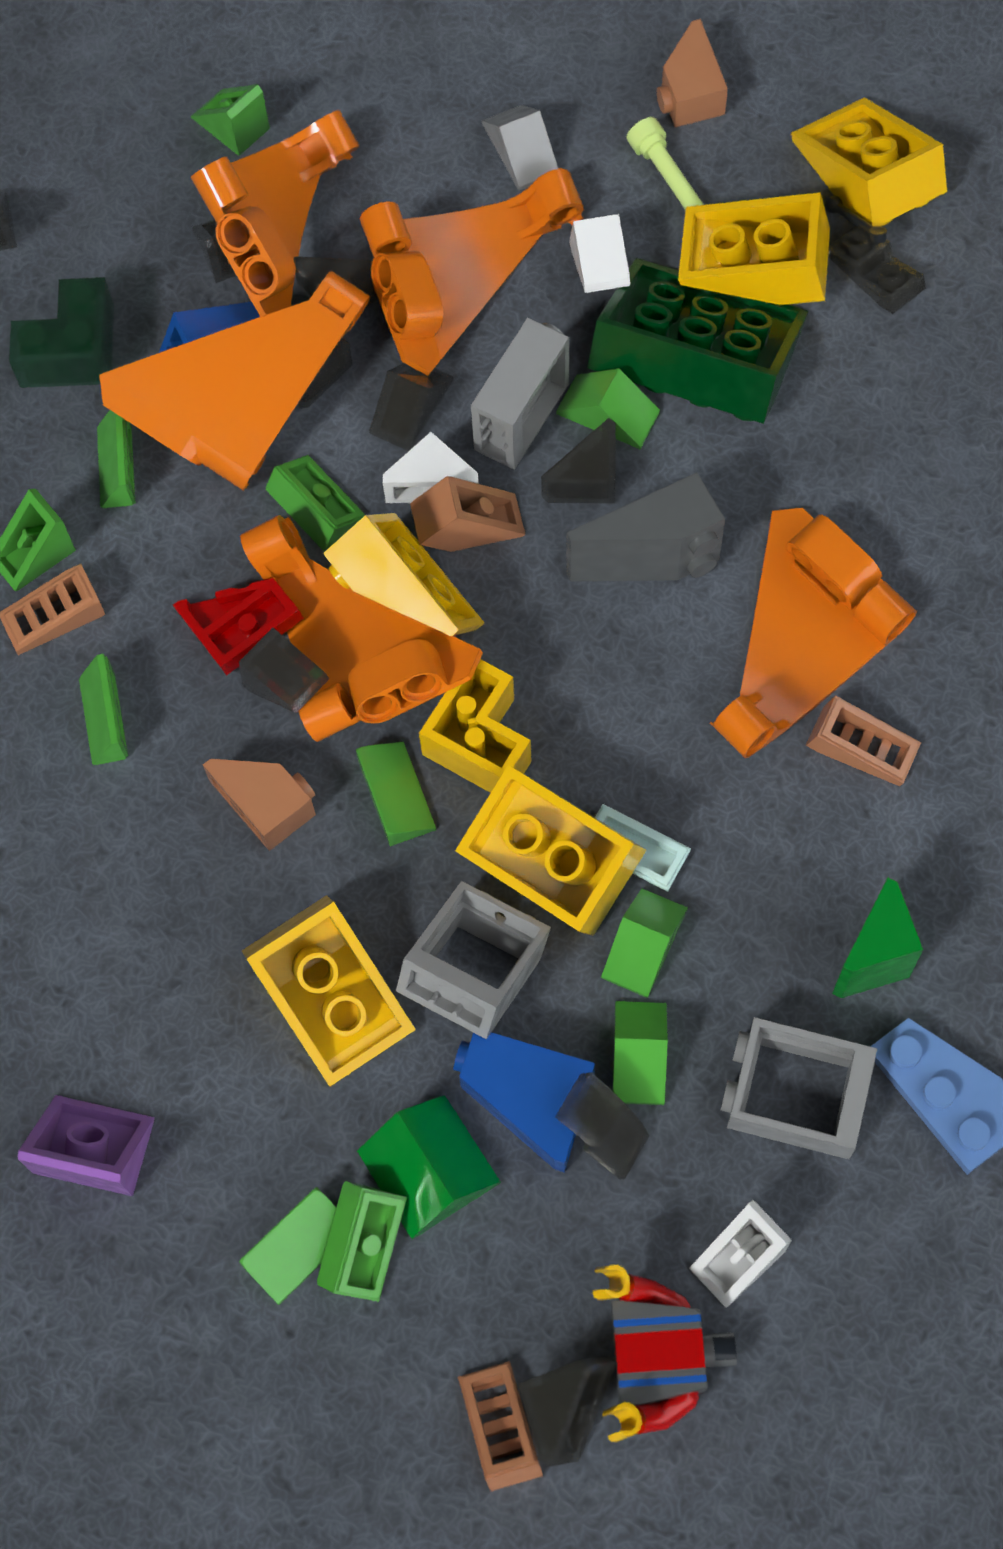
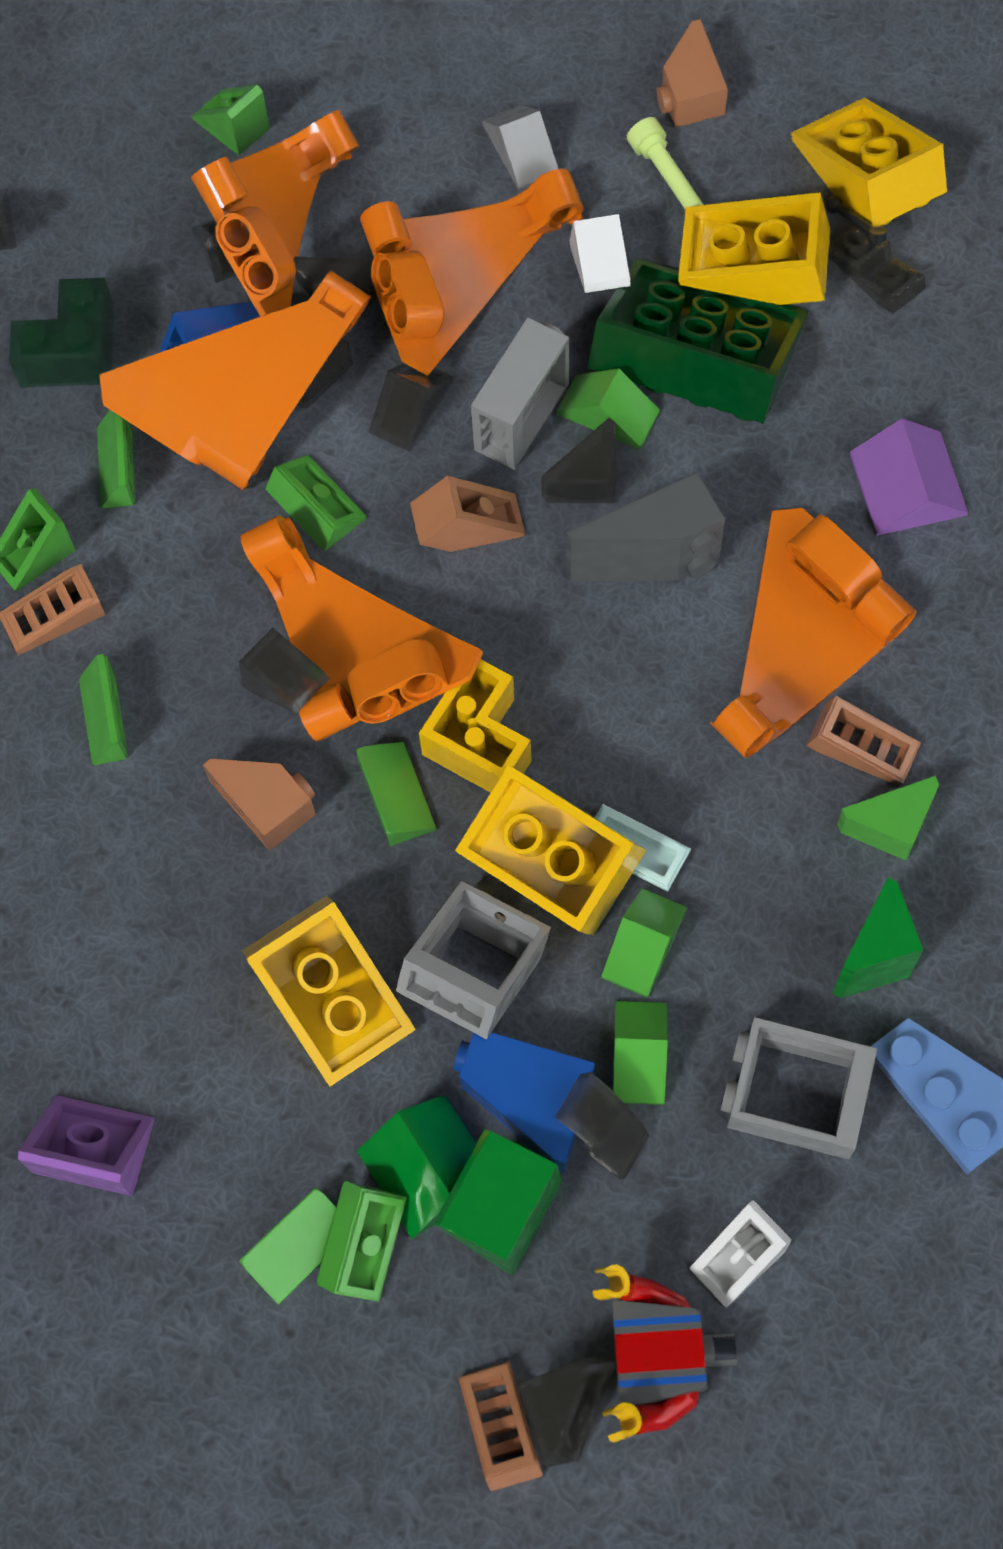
red wing [173,578,304,676] -> none
yellow slope [323,513,485,636] -> none
white slope [383,432,479,503] -> none
none -> green slope [434,1129,562,1275]
none -> bright green slope [837,776,939,861]
none -> medium lavender slope [850,418,968,536]

